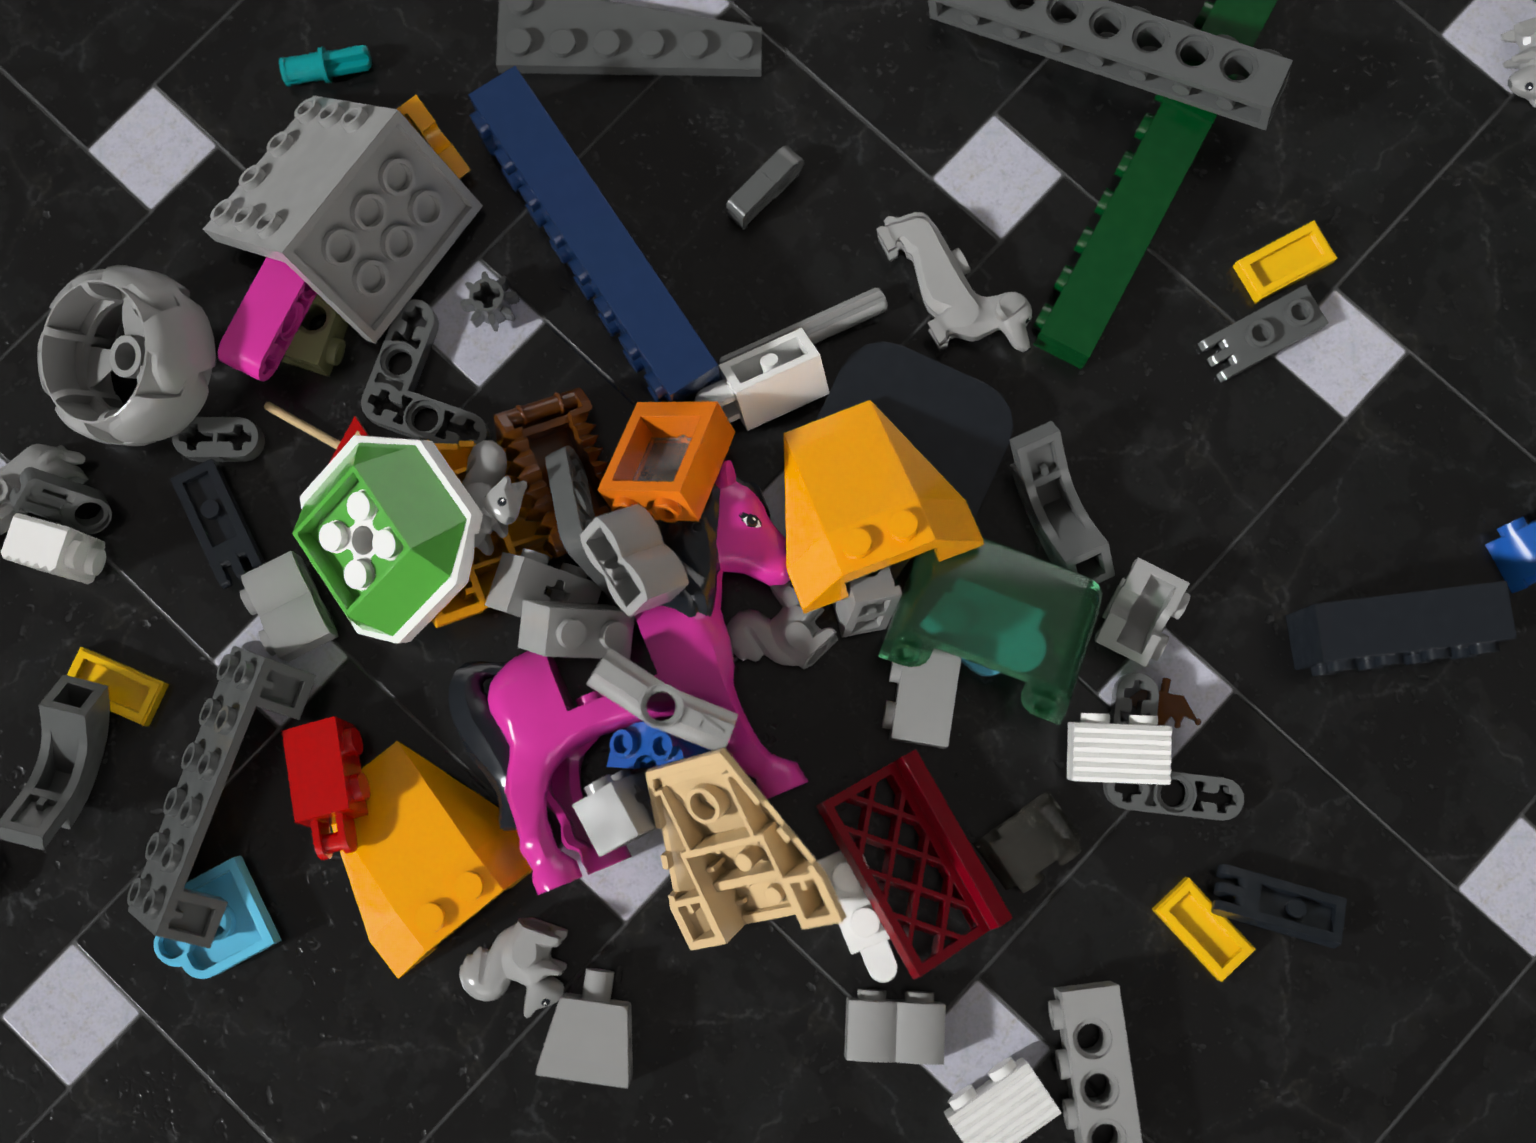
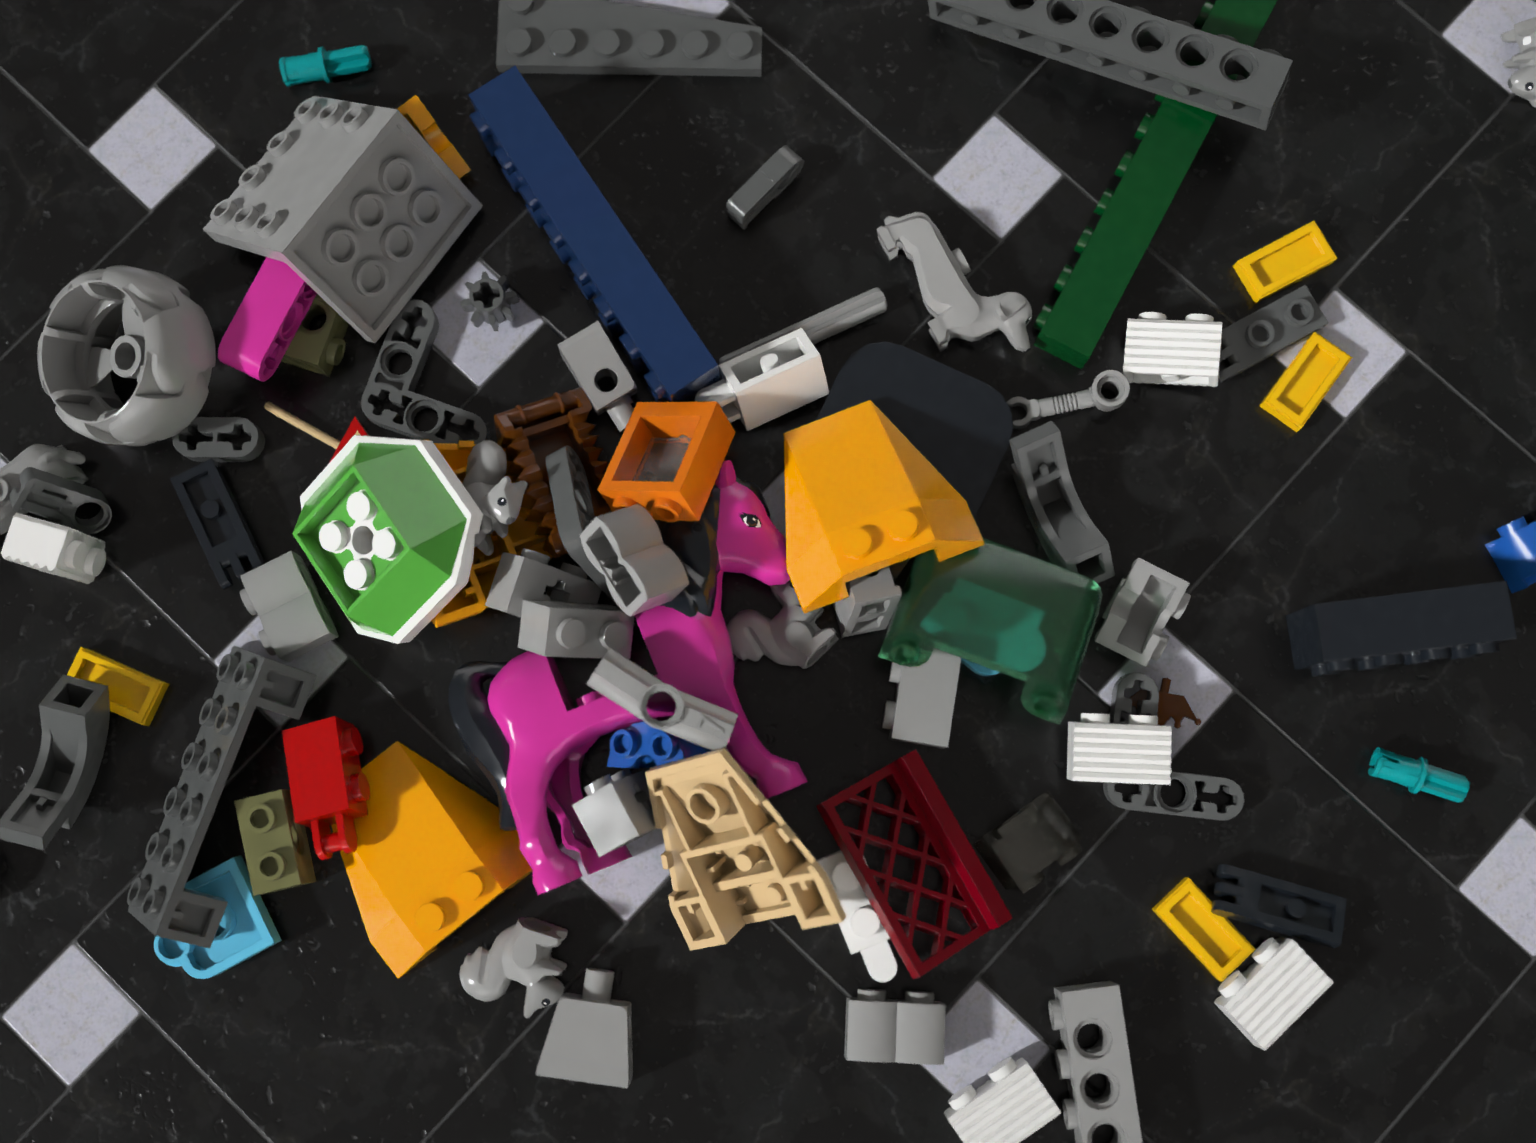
none -> olive brick [234,789,316,896]
none -> light grey torso [557,321,637,432]
none -> light grey brick [1007,370,1130,429]
none -> white brick [1123,312,1223,387]
none -> white brick [1214,937,1334,1051]
none -> yellow tile [1259,331,1352,432]
none -> teal axle [1368,747,1470,803]

